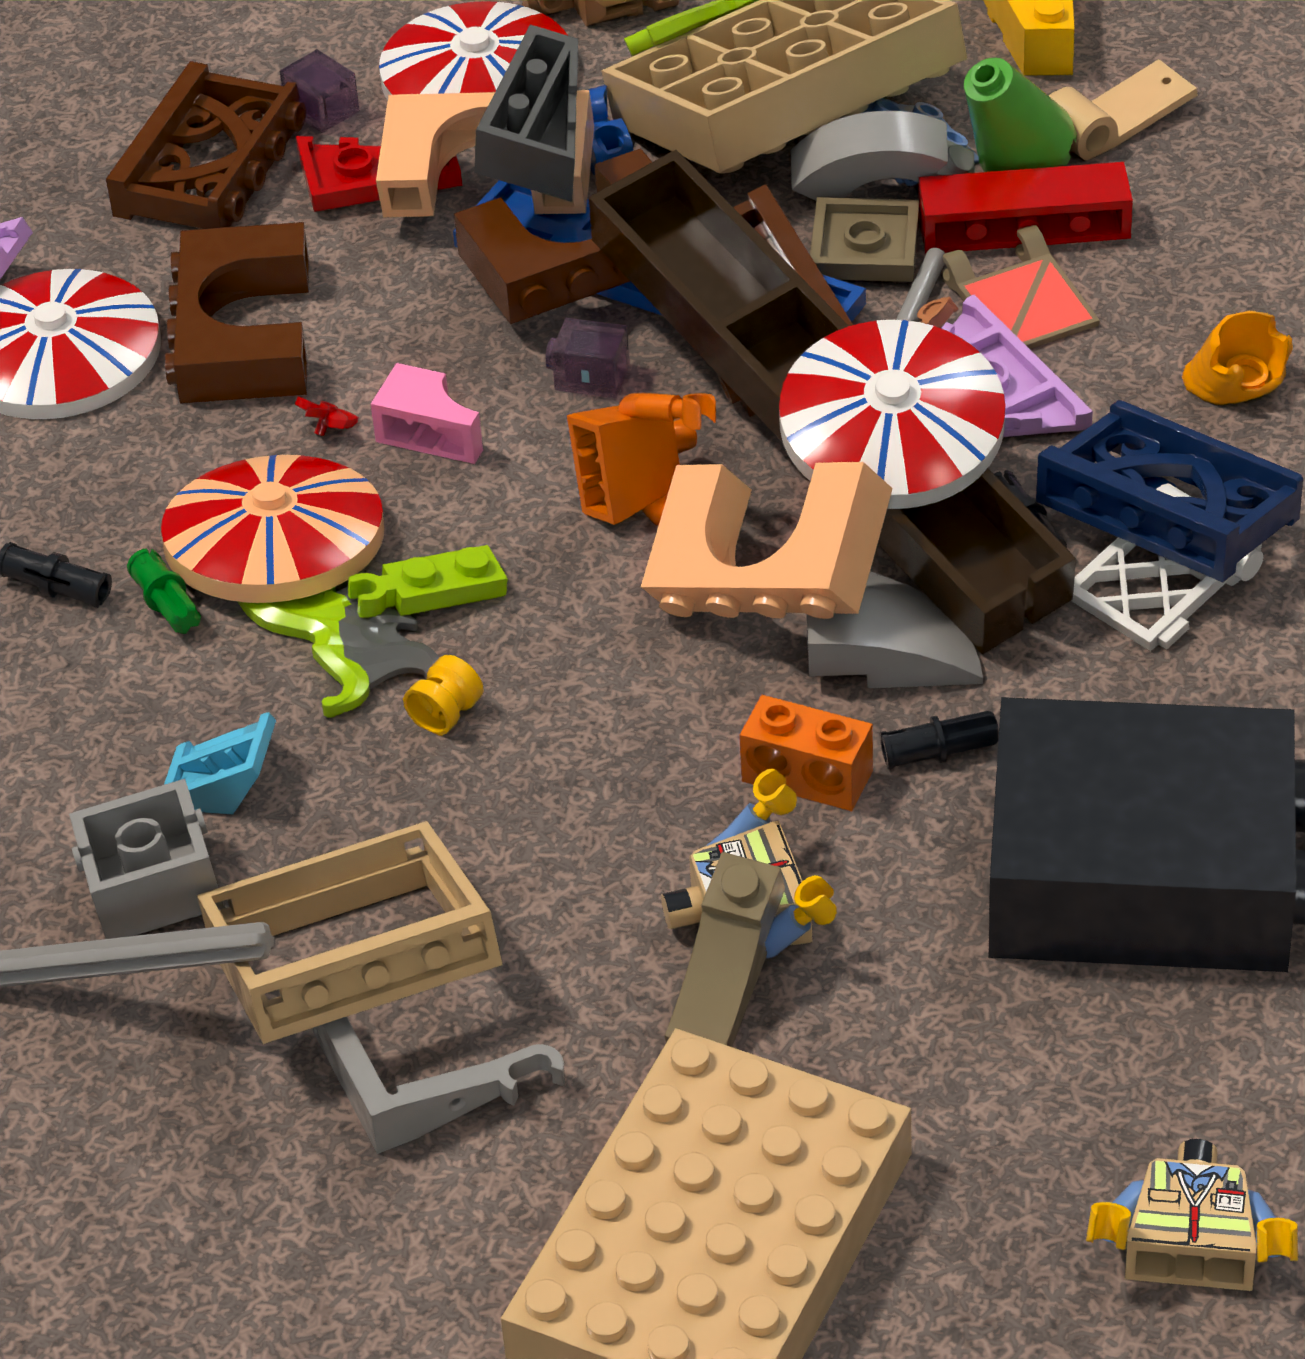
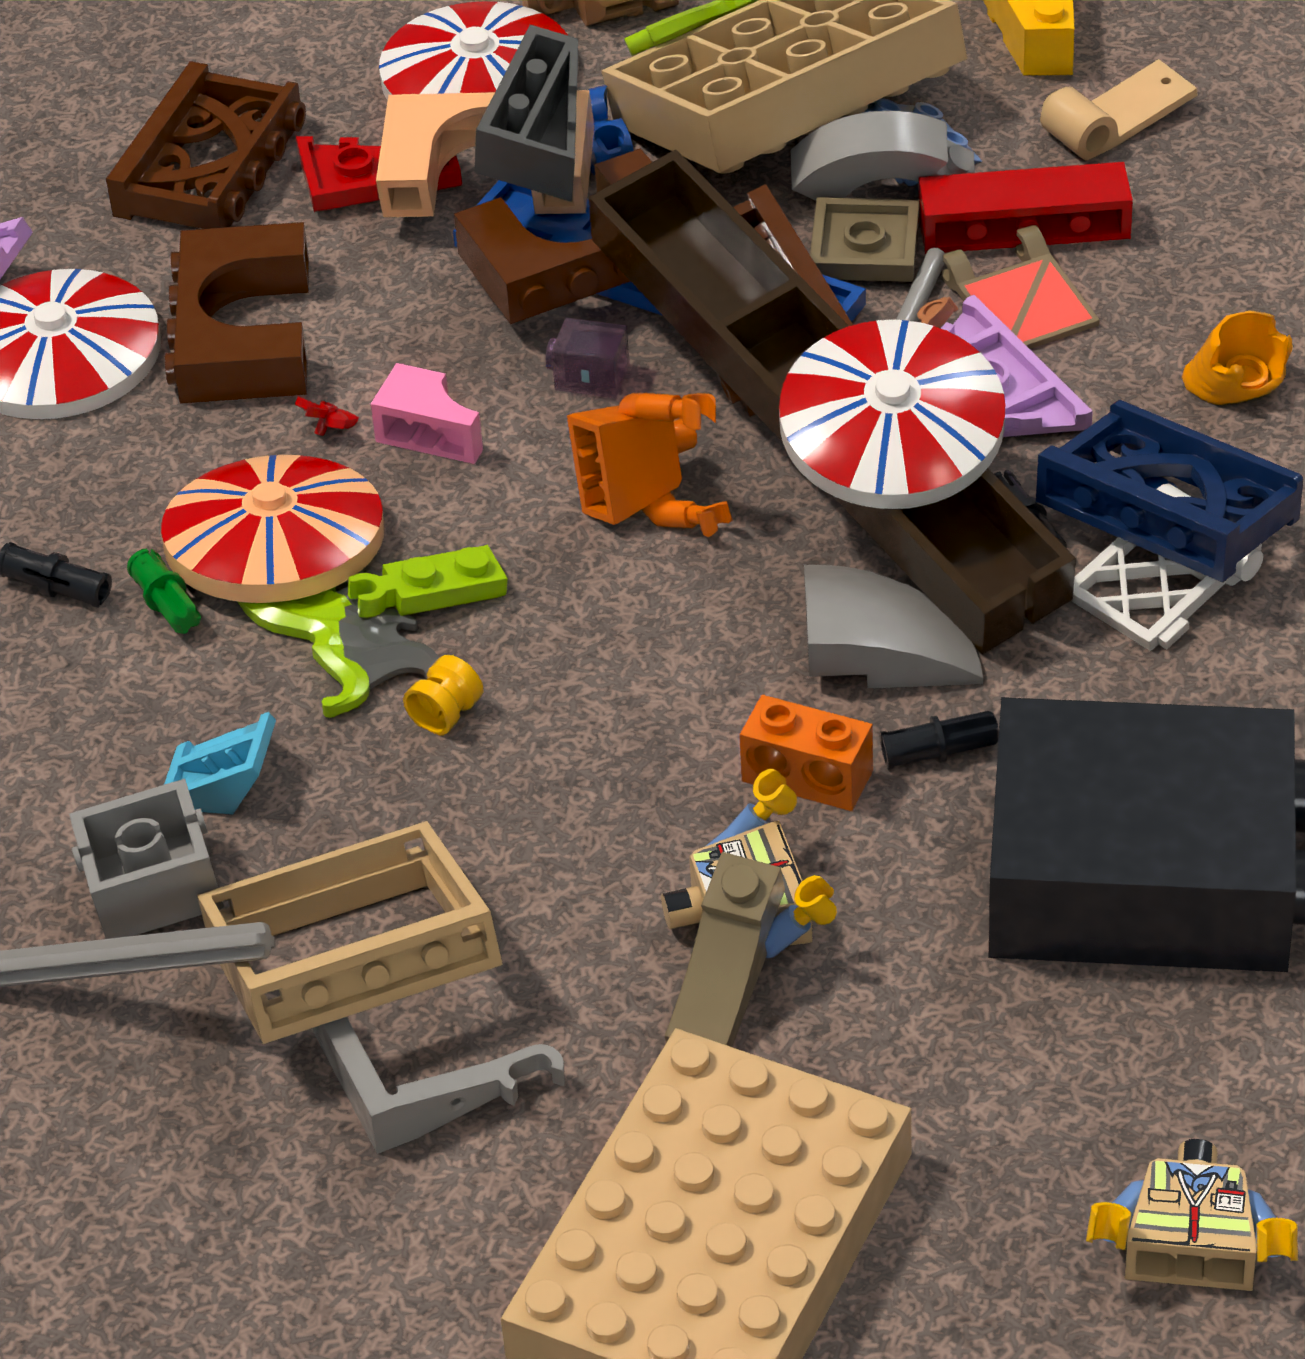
clear purple brick [279,49,360,133] -> none
light nougat arch [641,462,893,619] -> none
bright green cone [964,58,1077,172] -> none

